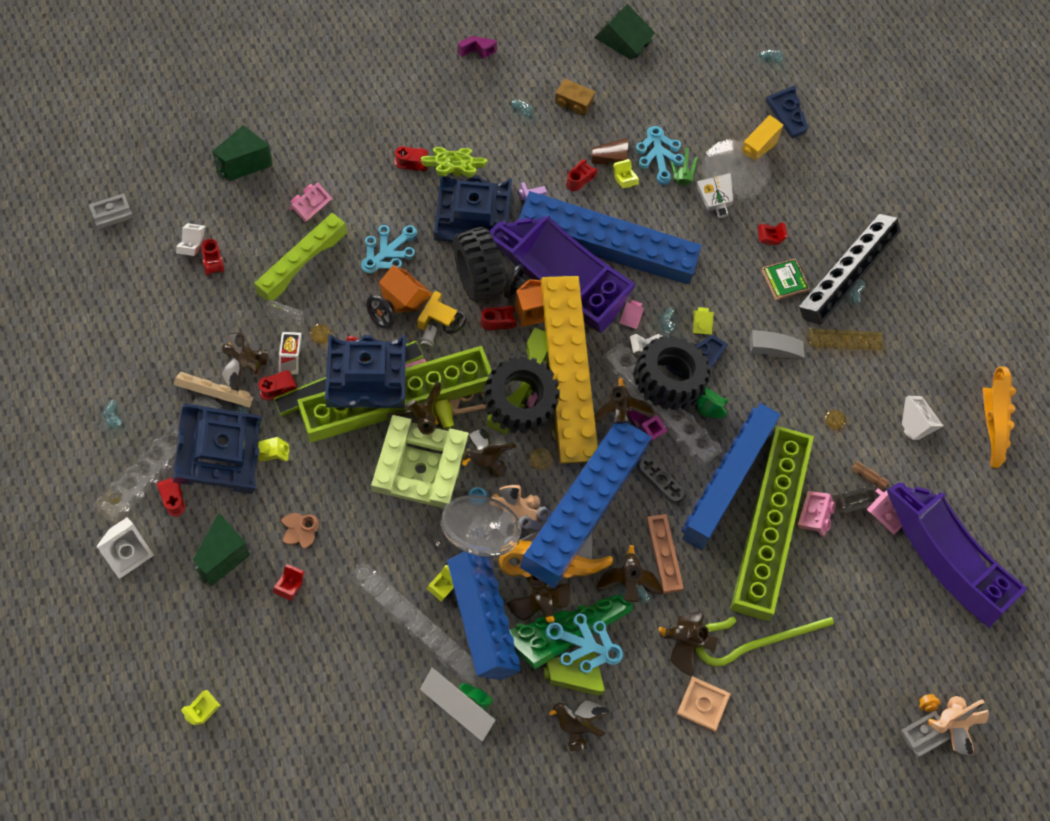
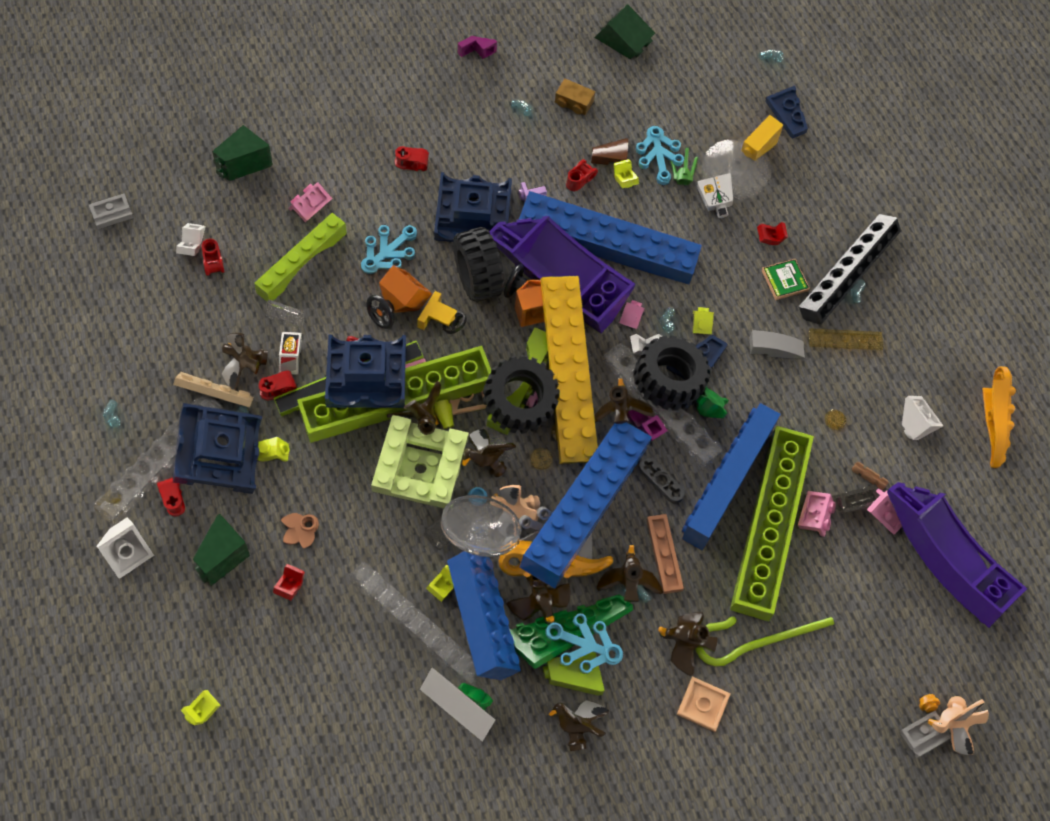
clear yellow piece [310,324,331,344] -> none
light grey pin [419,325,437,350] -> none
lime plate [421,147,487,177] -> none
red piece [480,306,517,330] -> none

